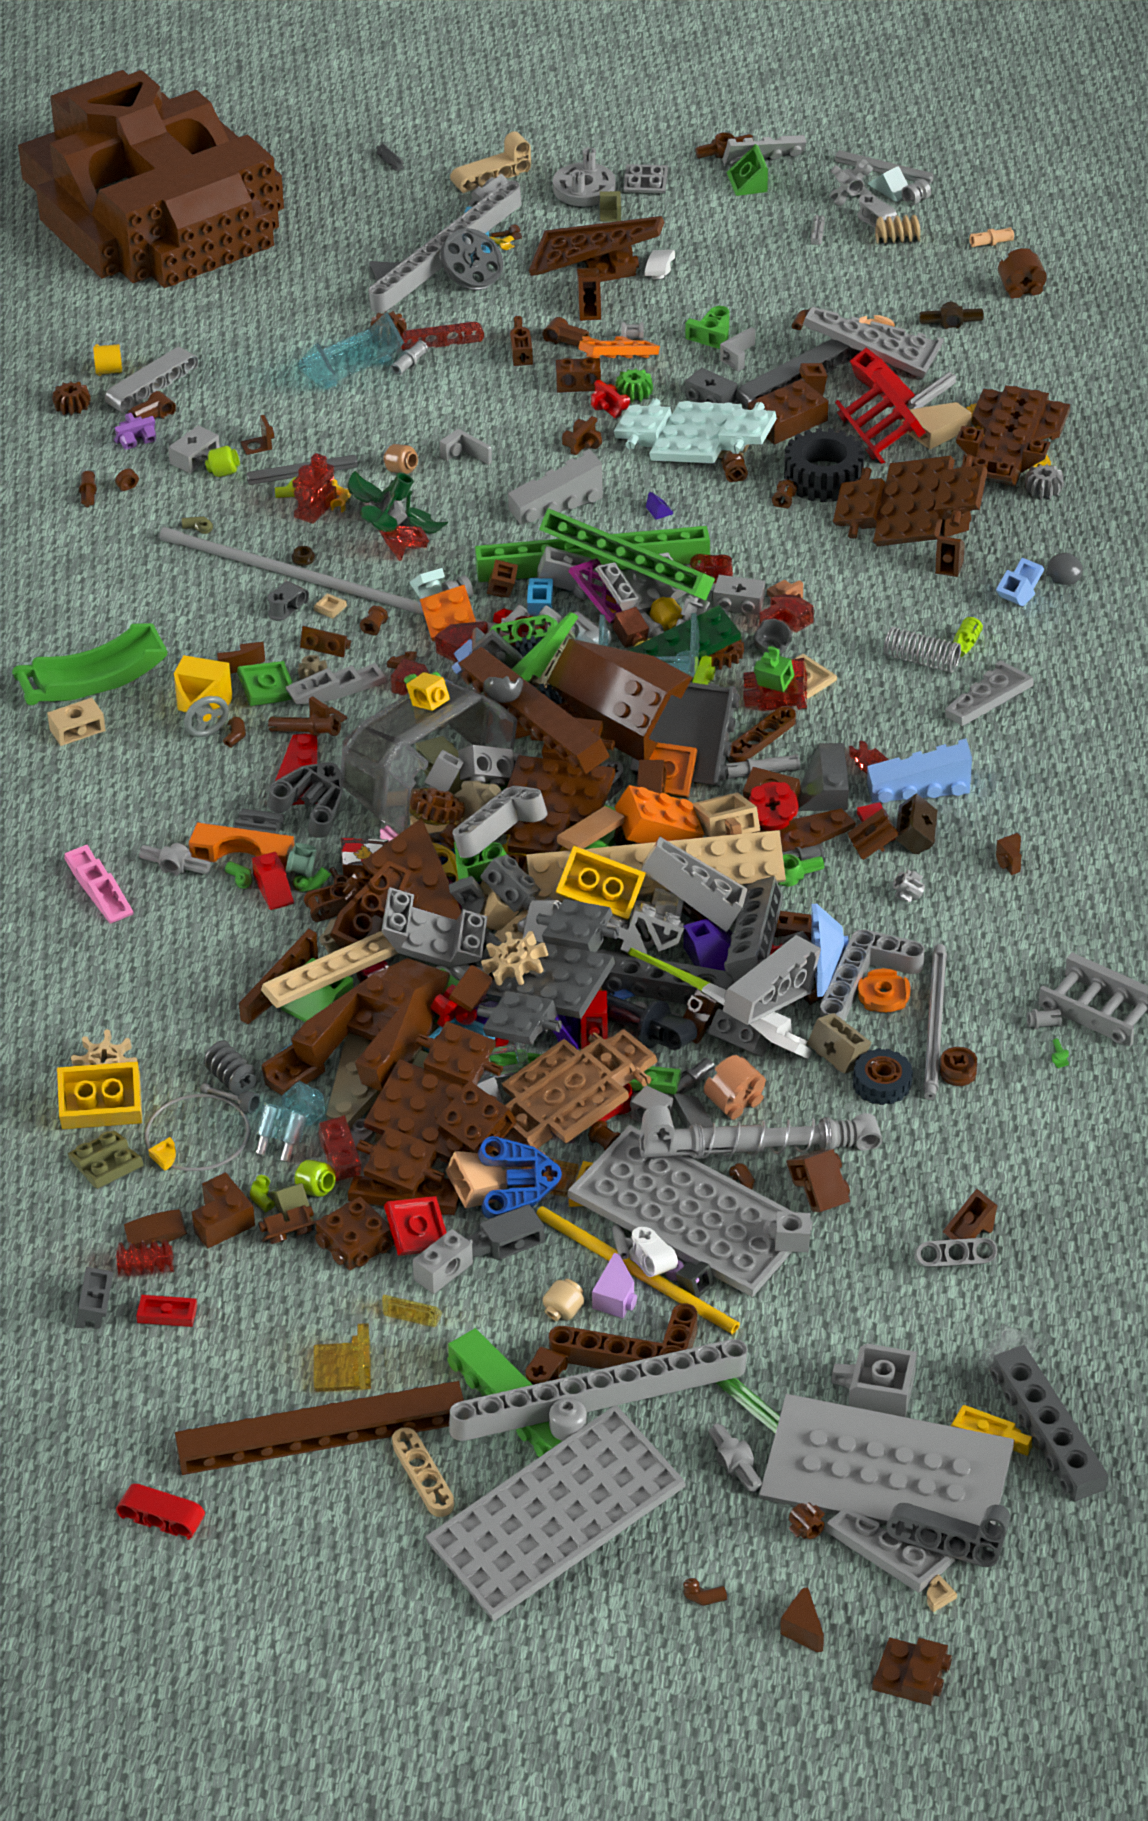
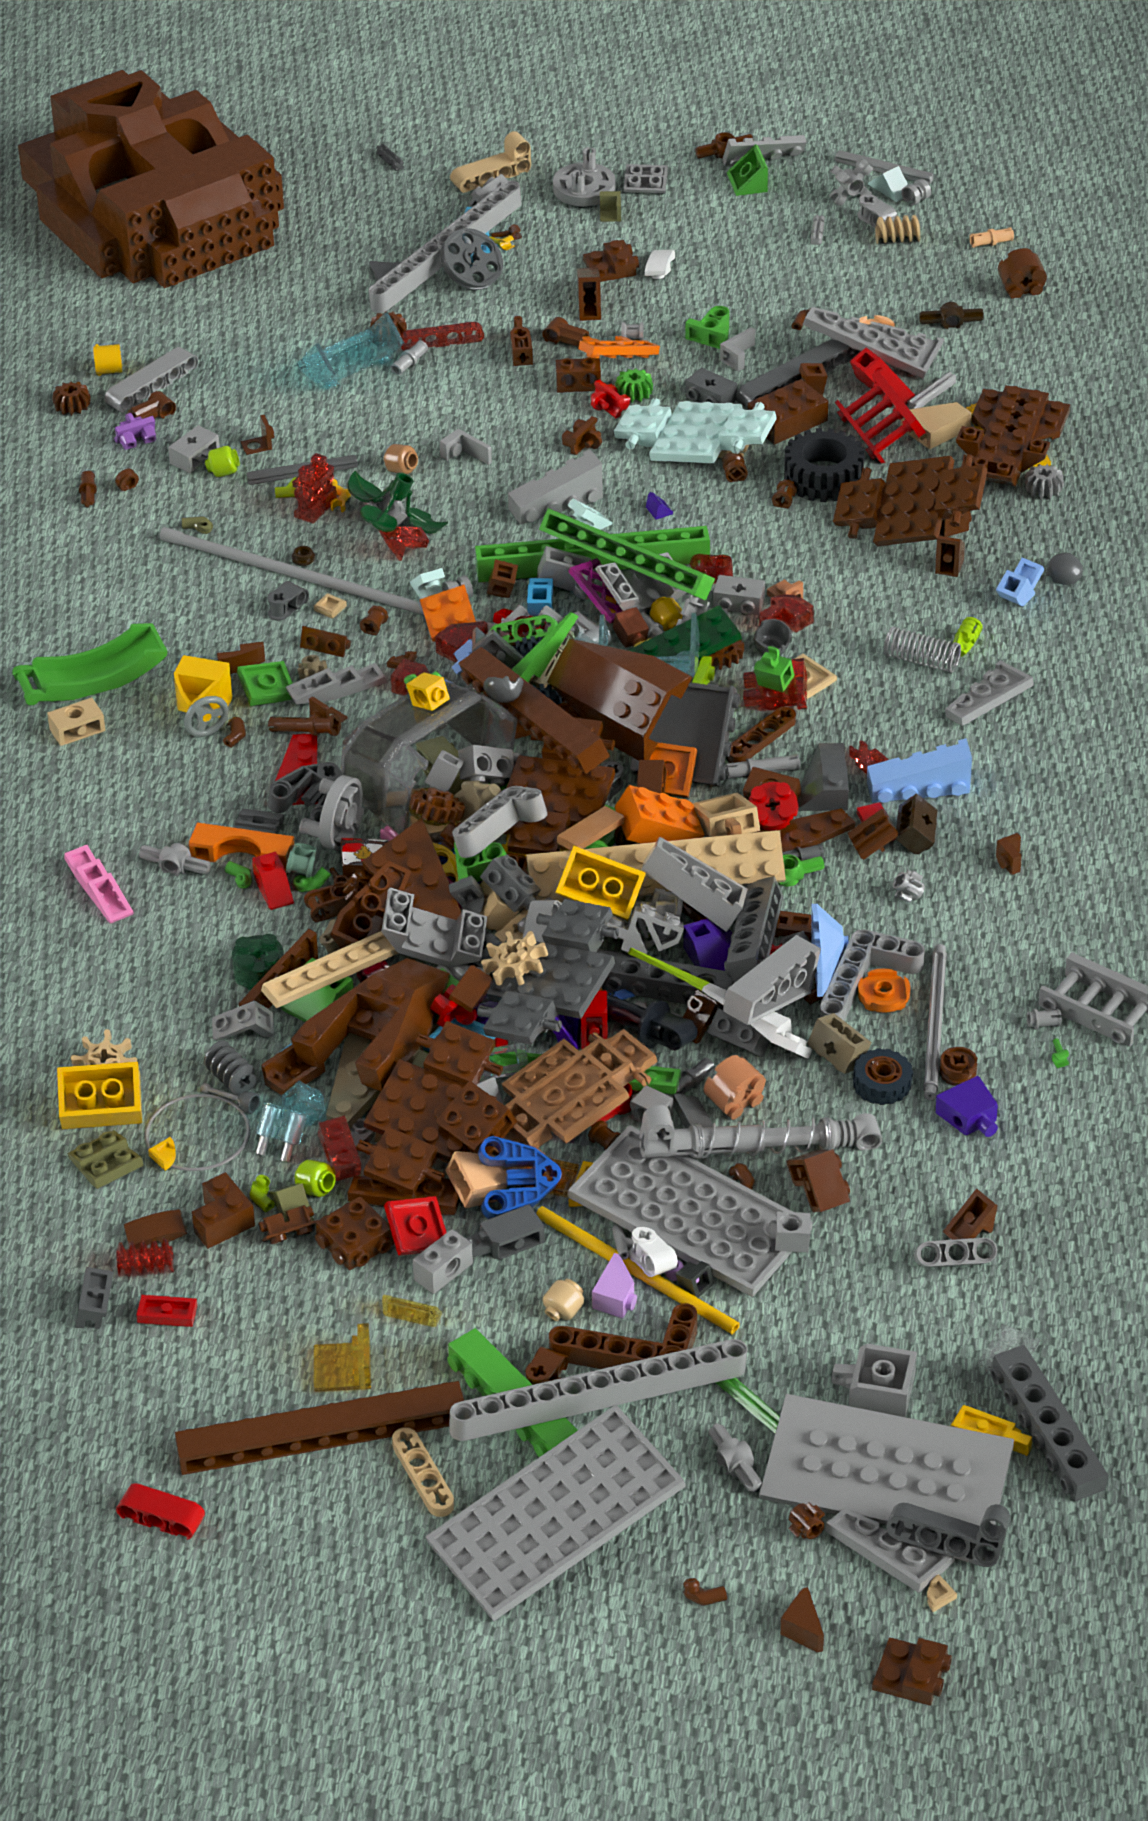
reddish brown wing [529,216,665,276] -> none
light grey head [549,1398,587,1441] -> none
none -> light grey bracket [212,1001,274,1041]
none -> clear green brick [232,934,284,991]
none -> light grey piece [299,775,364,851]
none -> light aqua slope [568,498,613,530]
none -> dark purple torso [935,1076,998,1137]

